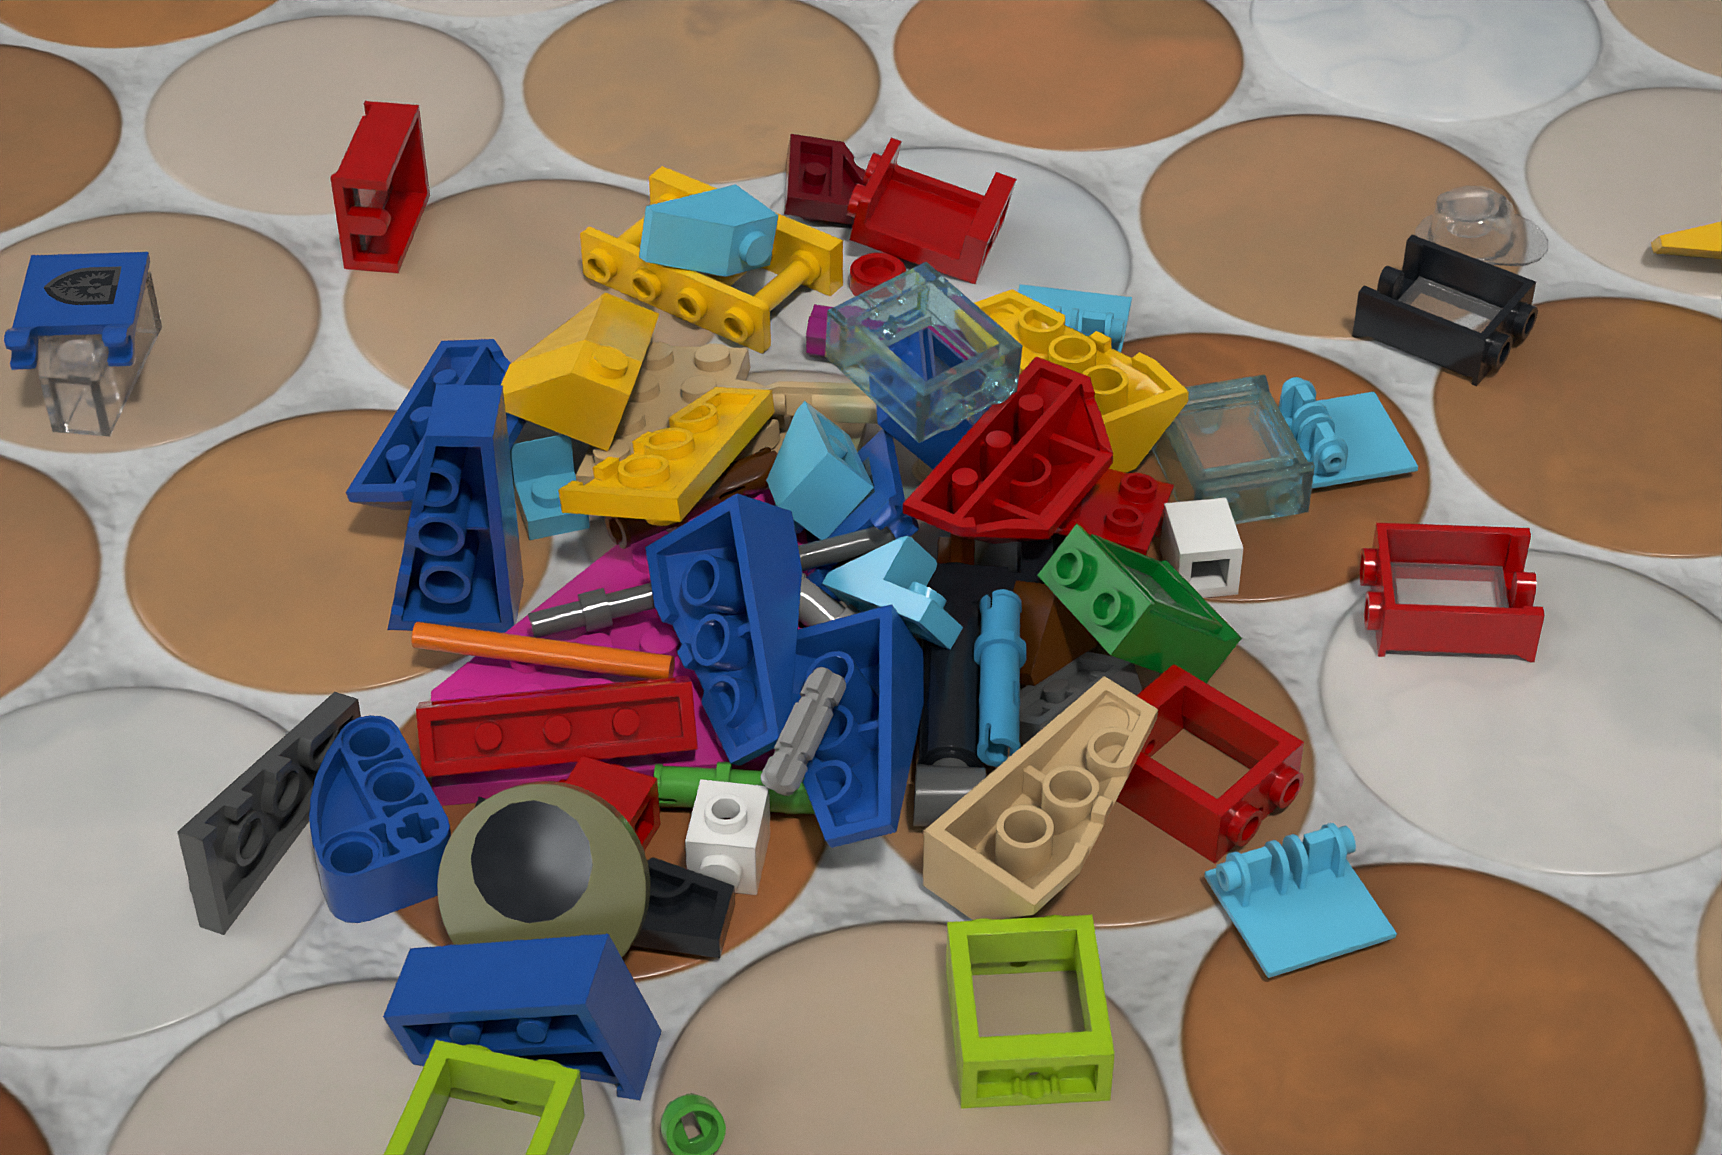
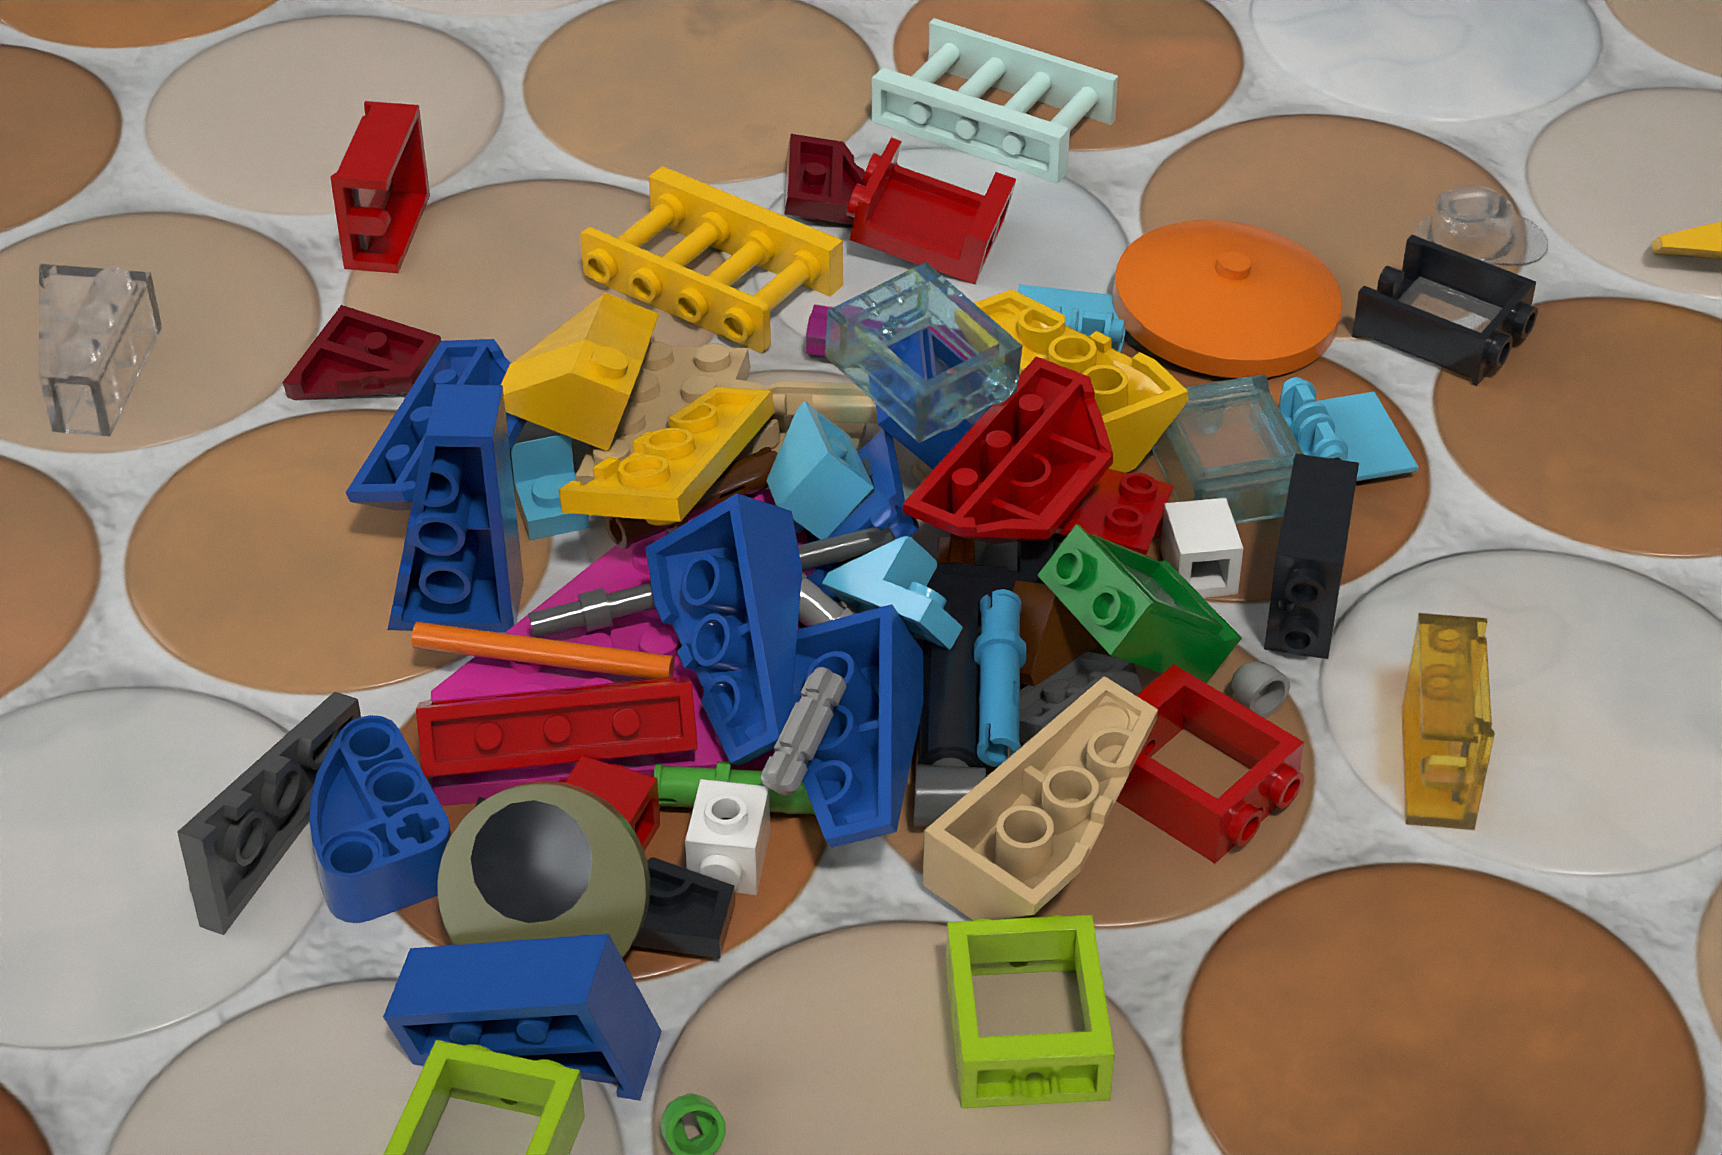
blue flag [4,252,150,370] -> none
medium azure slope [639,184,778,277] -> none
red tile [850,253,906,303] -> none
medium azure hinge [1204,823,1397,978] -> none
red window [1359,522,1545,662] -> none
none -> dark red wing [282,305,442,400]
none -> light aqua fence [872,18,1119,183]
none -> orange dish [1112,220,1342,379]
none -> light grey hinge [1231,661,1290,718]
none -> black window [1264,453,1359,659]
none -> clear yellow window [1401,613,1495,830]

